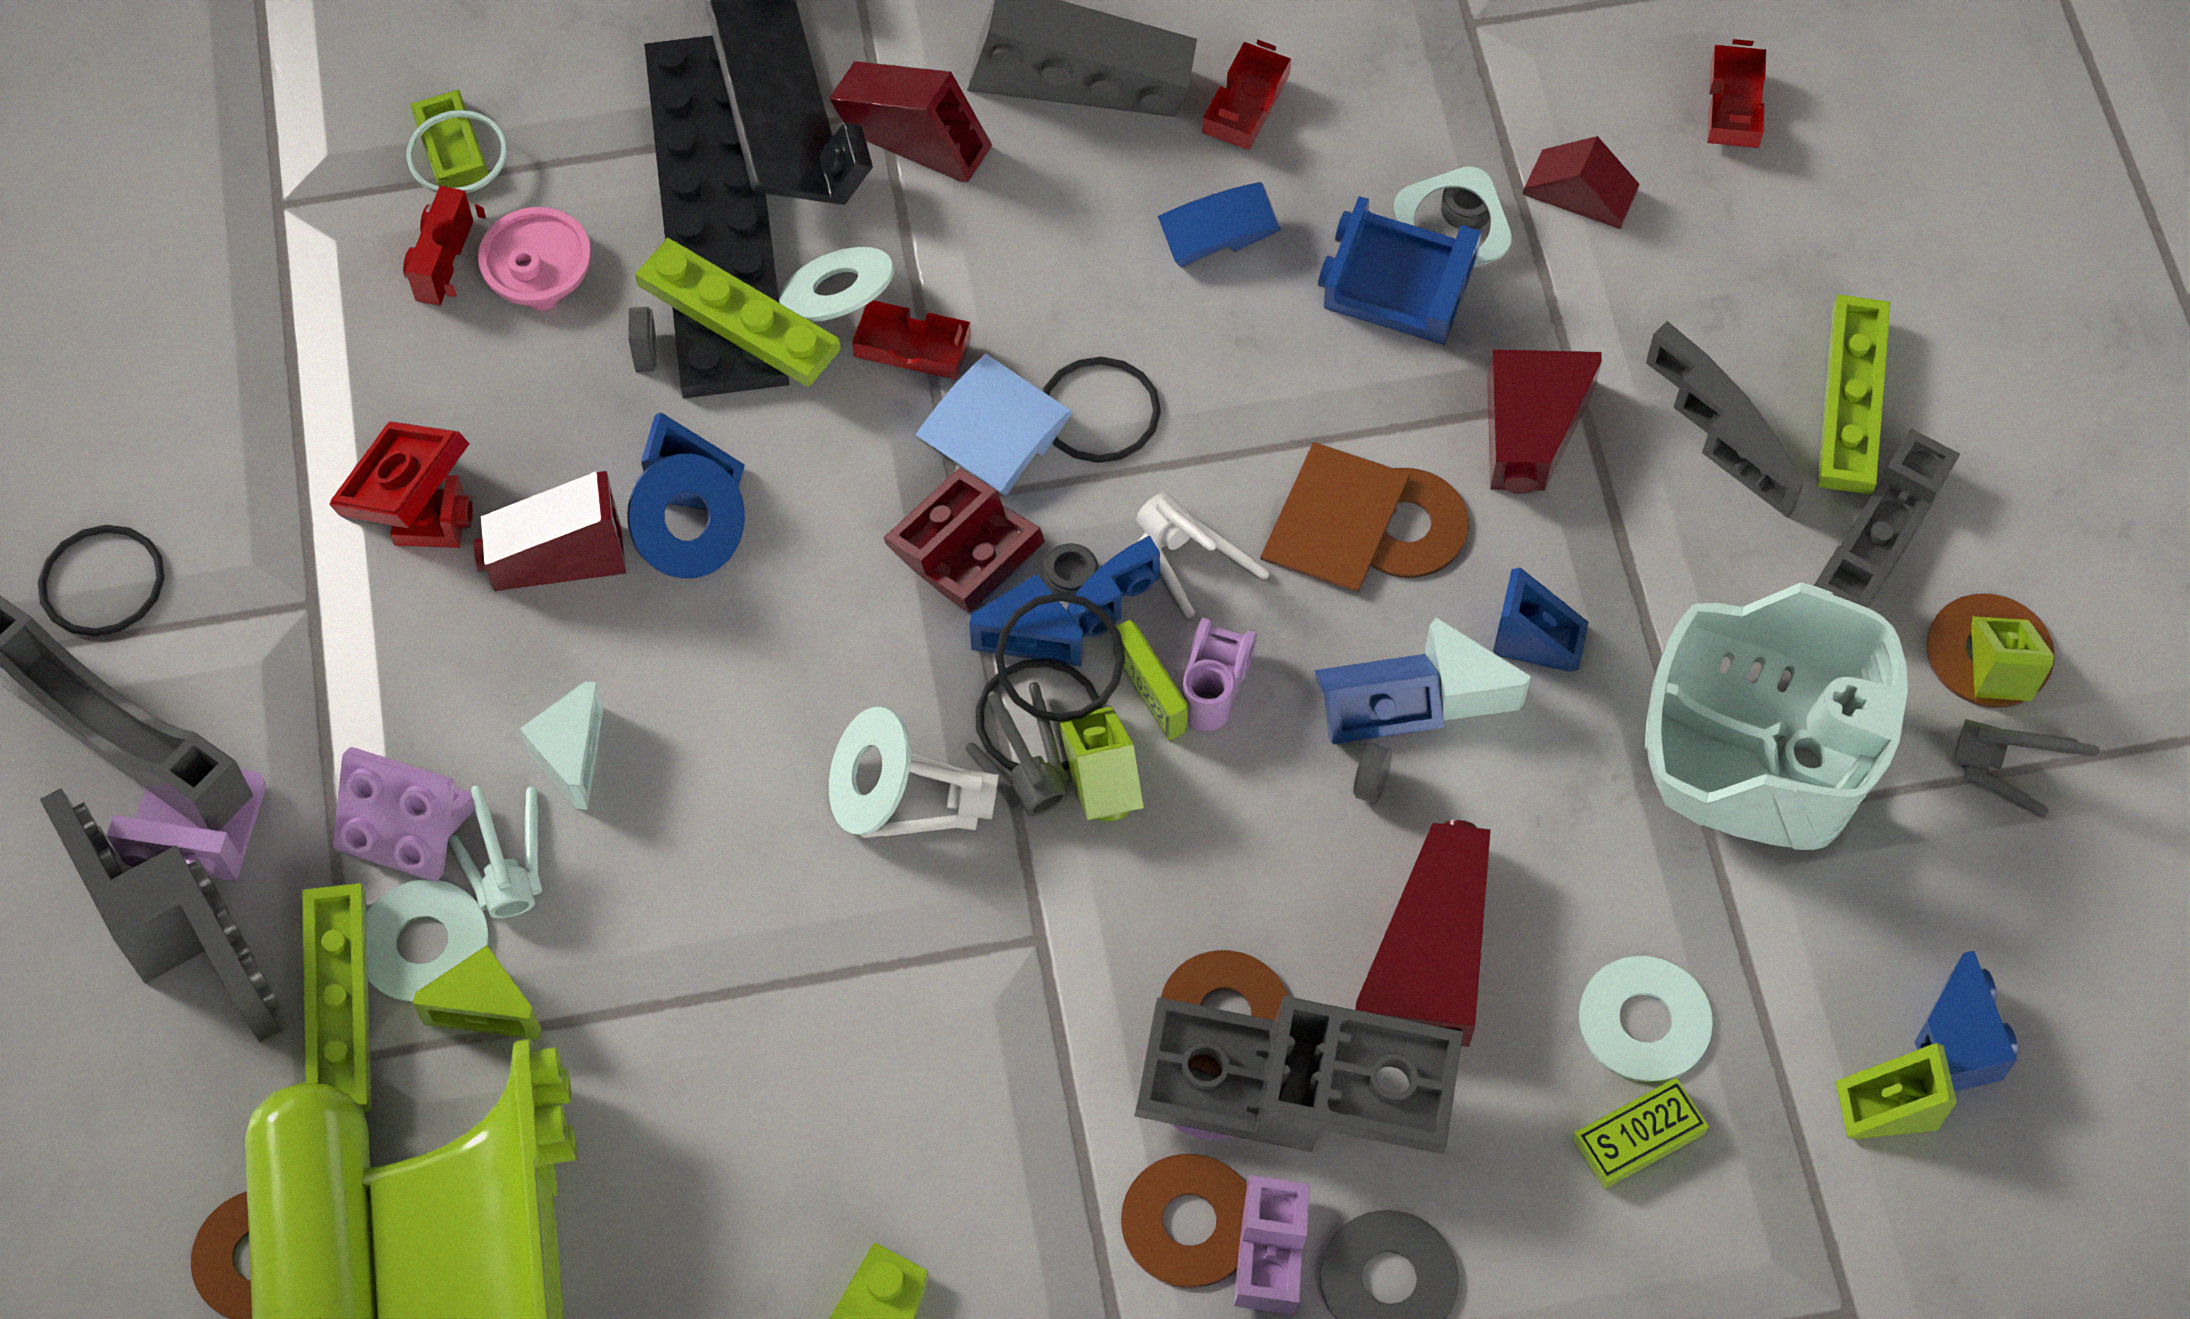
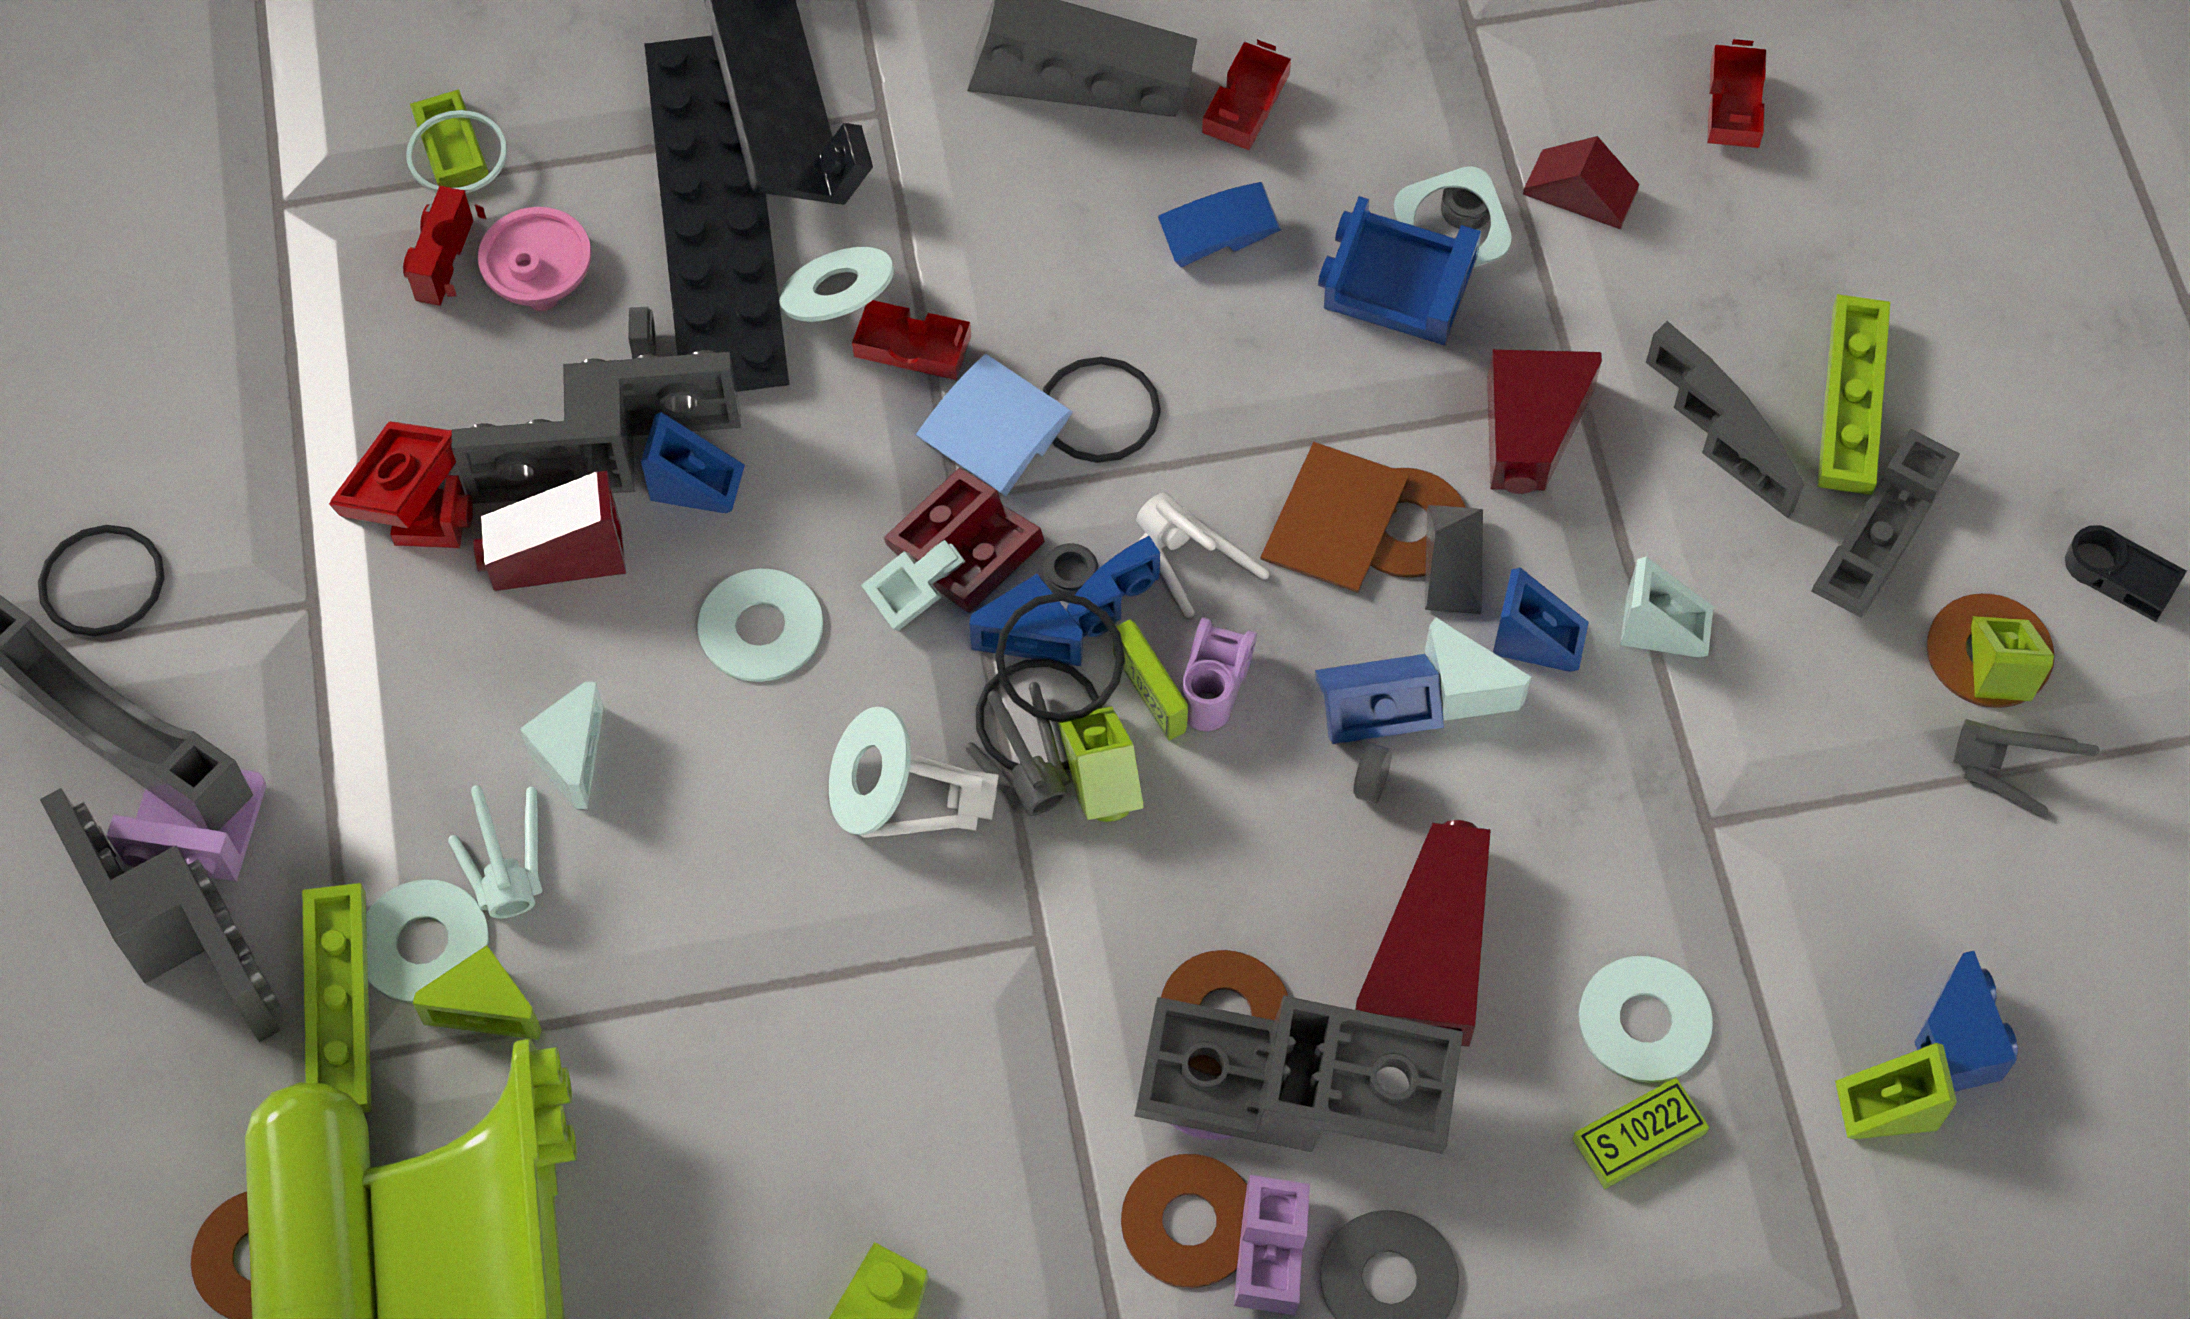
lavender bracket [333,747,474,882] -> none
blue gear [627,454,745,579] -> none
lime plate [635,237,841,388] -> none
dark red slope [829,61,992,183] -> none
light aqua piece [1645,582,1908,850] -> none
none -> dark grey bracket [452,350,741,504]
none -> light aqua gear [697,568,823,682]
none -> light aqua plate [861,540,965,631]
none -> dark grey slope [1425,505,1483,614]
none -> light aqua slope [1620,556,1714,658]
none -> black piece [2065,525,2187,622]

